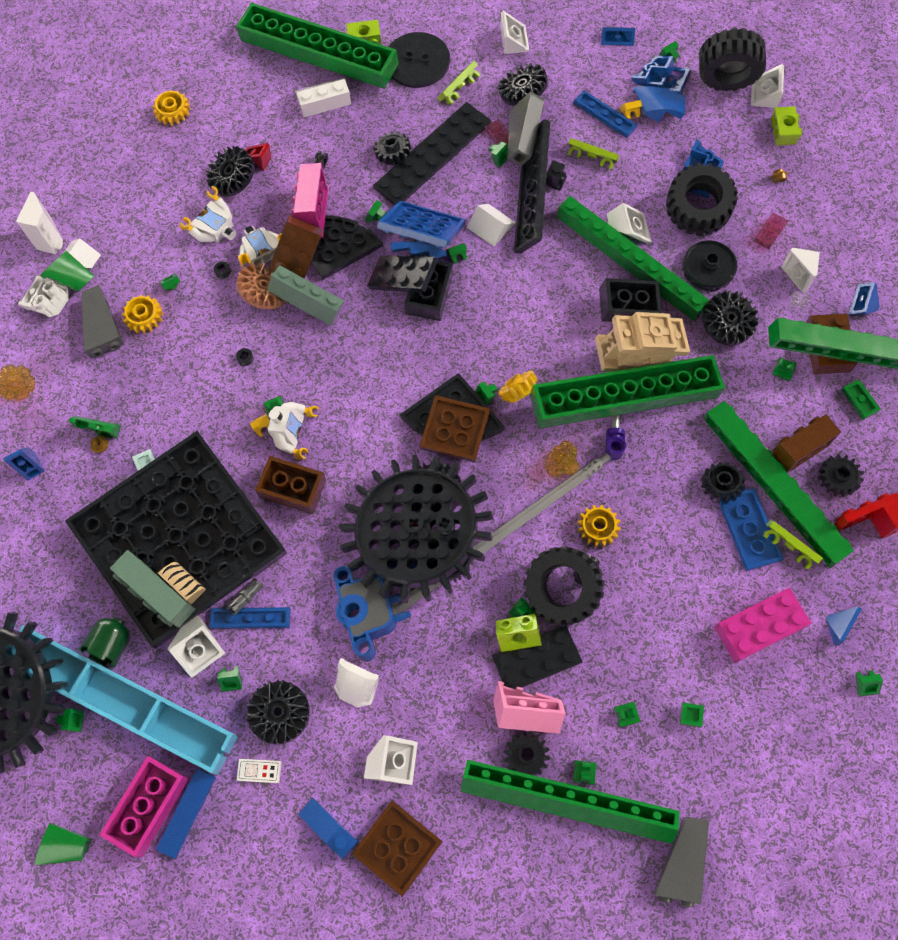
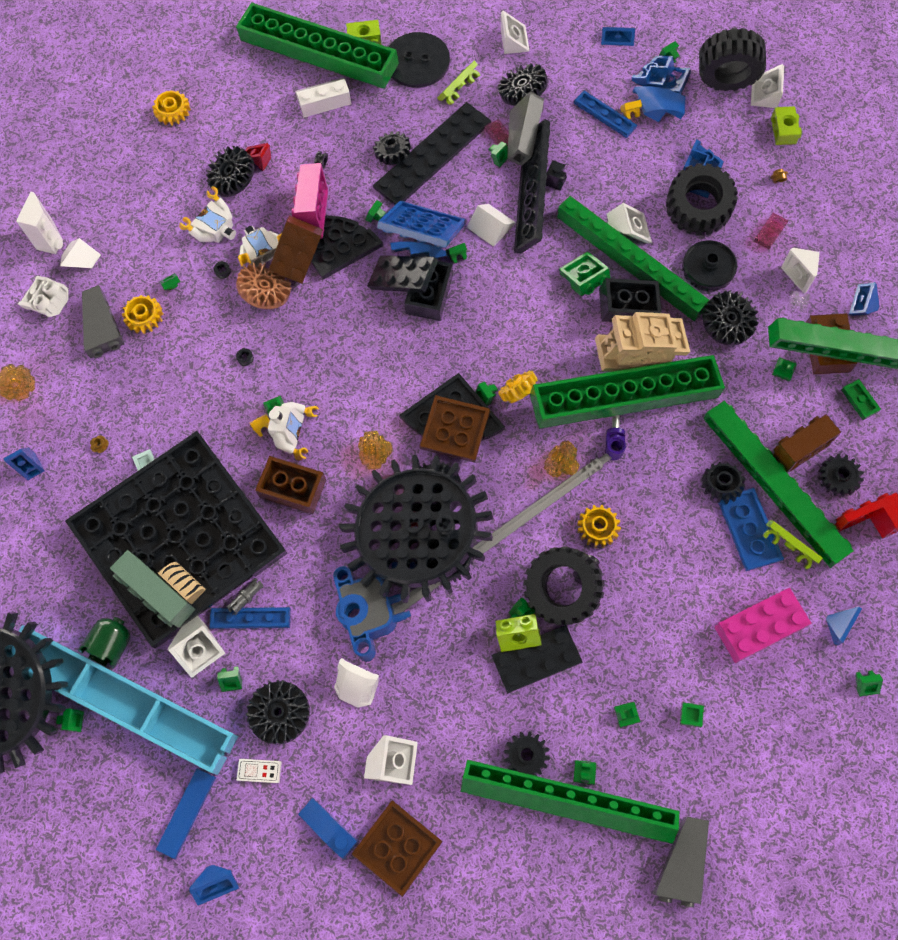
green slope [34,823,92,865] -> none
green slope [40,251,94,292] -> none
green slope [69,416,121,438] -> none
dark pink brick [99,756,189,857] -> none
sand green brick [267,265,344,325] -> none
bright pink wedge [493,681,566,734] -> none
lime plate [568,138,620,170] -> none
none -> blue slope [189,865,239,906]
none -> clear yellow plant [358,431,392,470]
none -> green plate [559,251,611,297]

